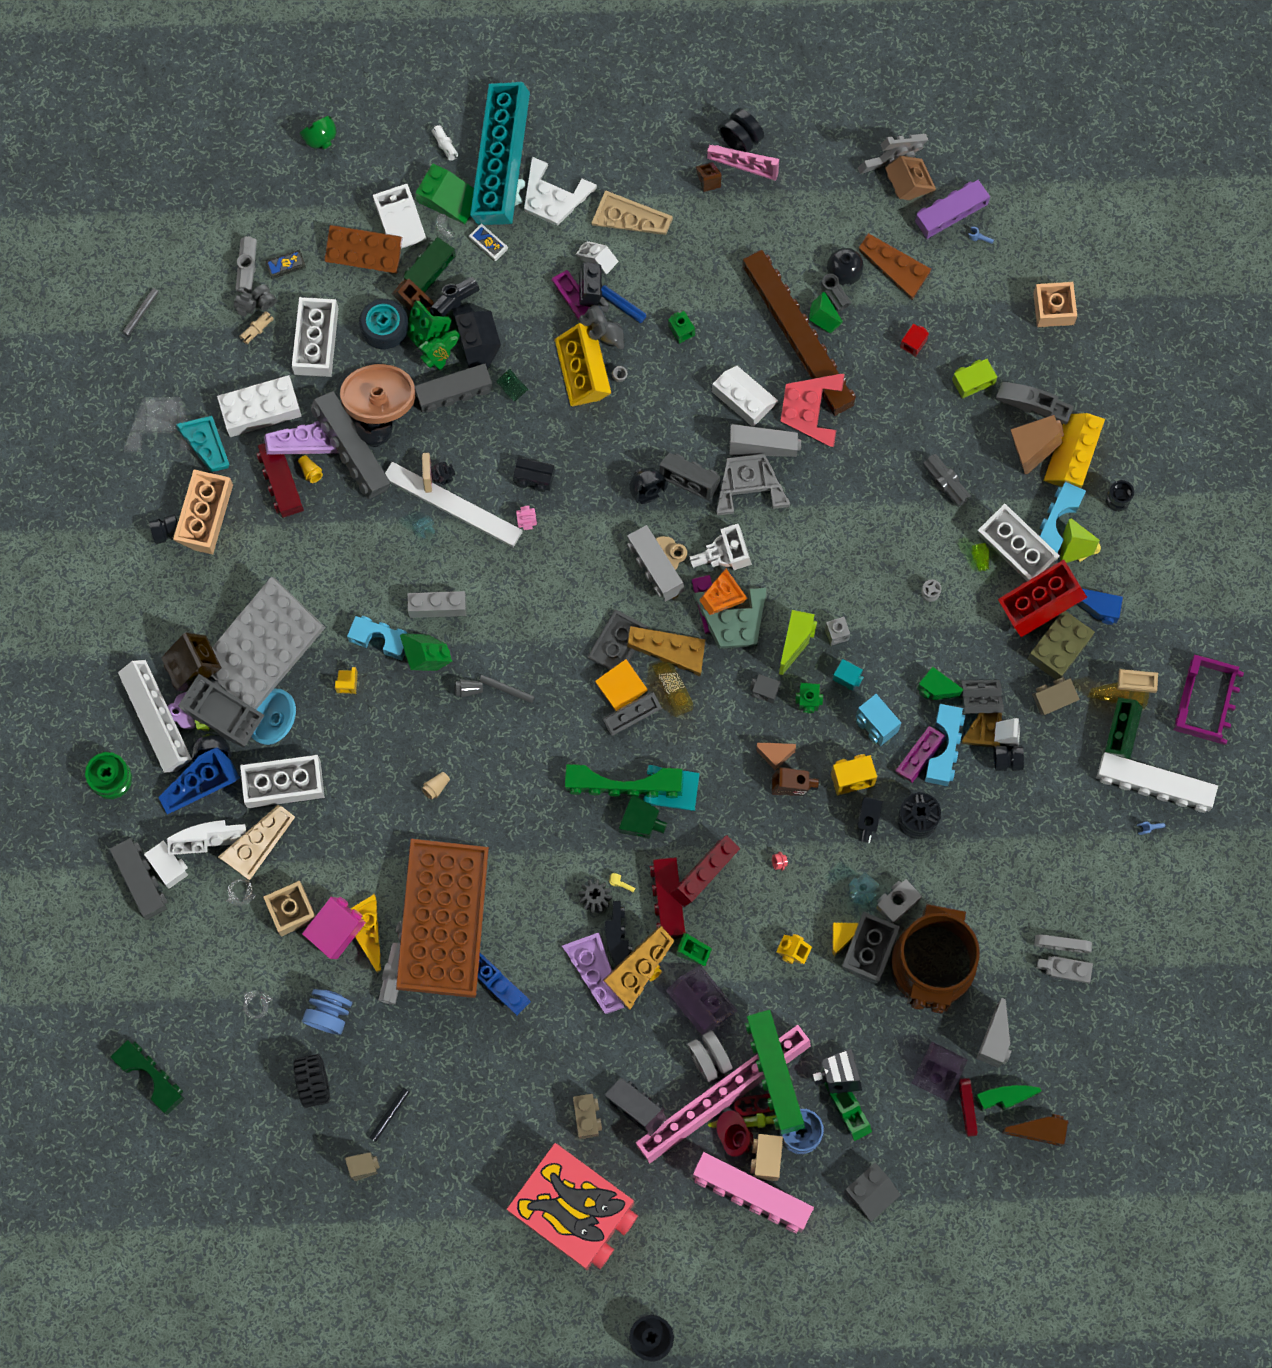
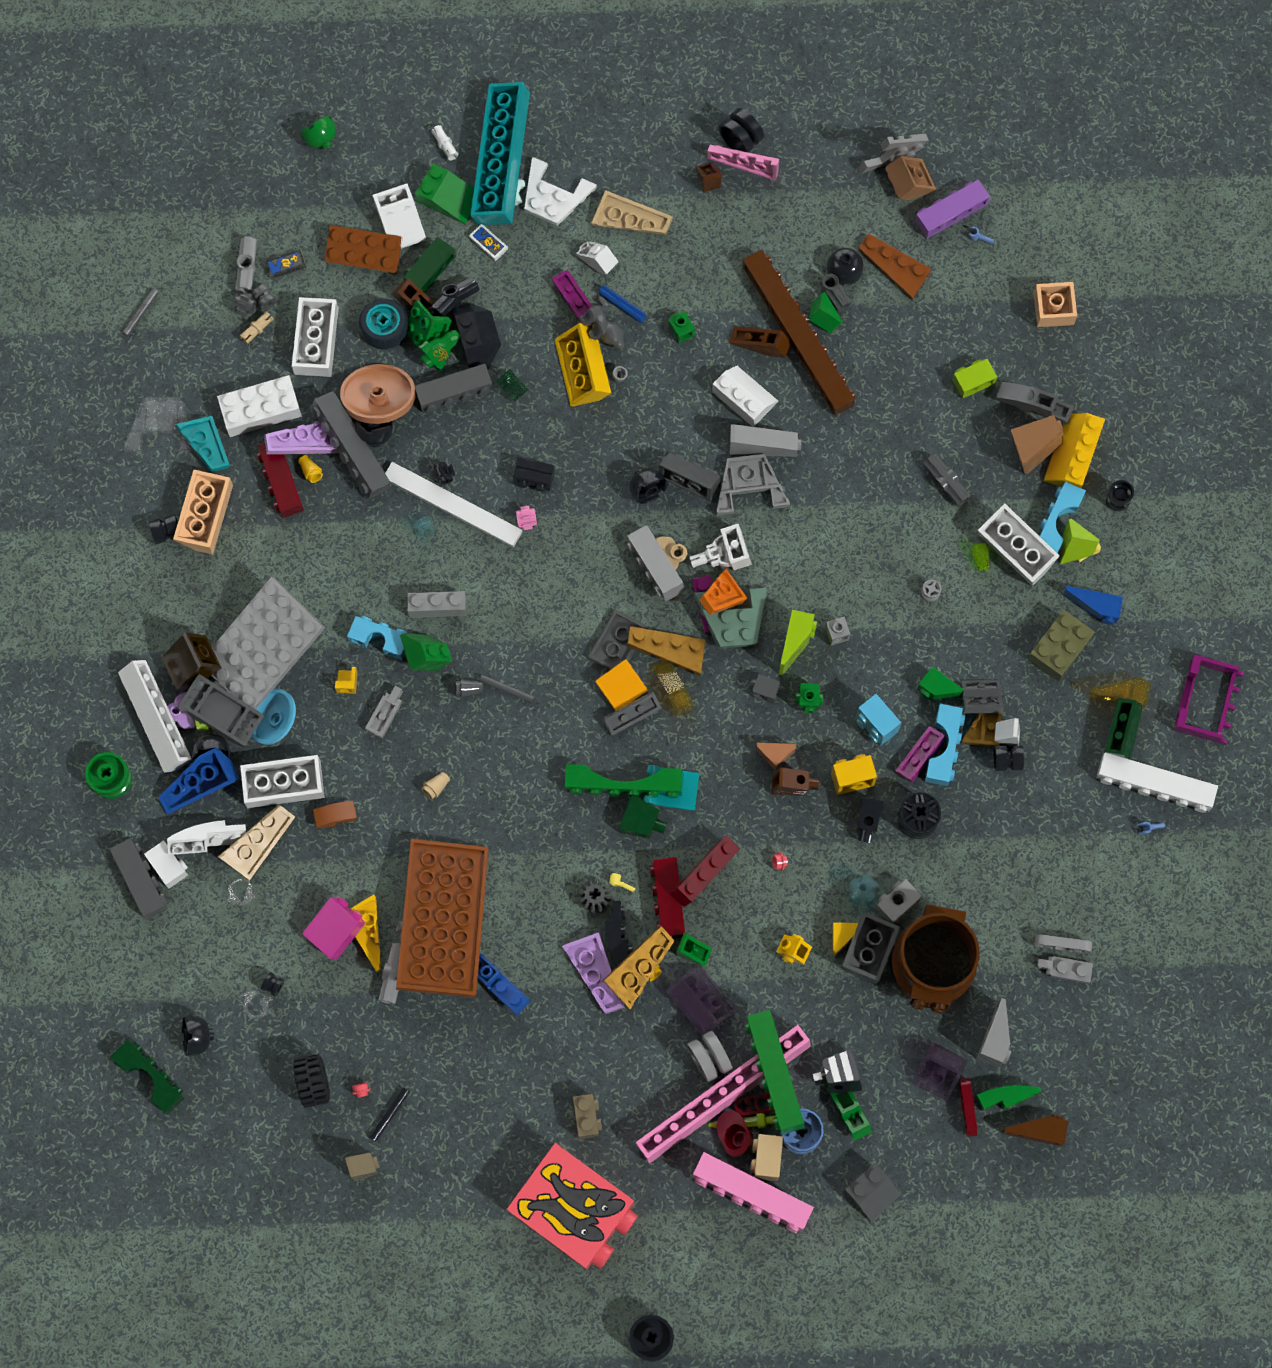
tan brick [264,881,316,936] -> none
medium blue wheel [302,989,352,1035] -> none
tan tile [422,453,432,493] -> none
clear arm [435,214,455,241] -> none
black brick [579,262,602,307] -> none
black brick [605,1078,667,1136] -> none
coral wing [781,374,845,447] -> none
teal brick [832,659,864,691] -> none
red brick [900,323,929,357] -> none
red brick [998,560,1087,637] -> none
dark tan brick [1032,677,1080,715] -> none
tan tile [1117,669,1158,693] -> none
none -> black cylinder [182,1016,214,1056]
none -> black wheel [261,972,285,997]
none -> dark orange slope [312,801,357,829]
none -> coral plate [351,1082,371,1098]
none -> light grey hinge [365,686,403,739]
none -> reddish brown slope [729,326,791,358]

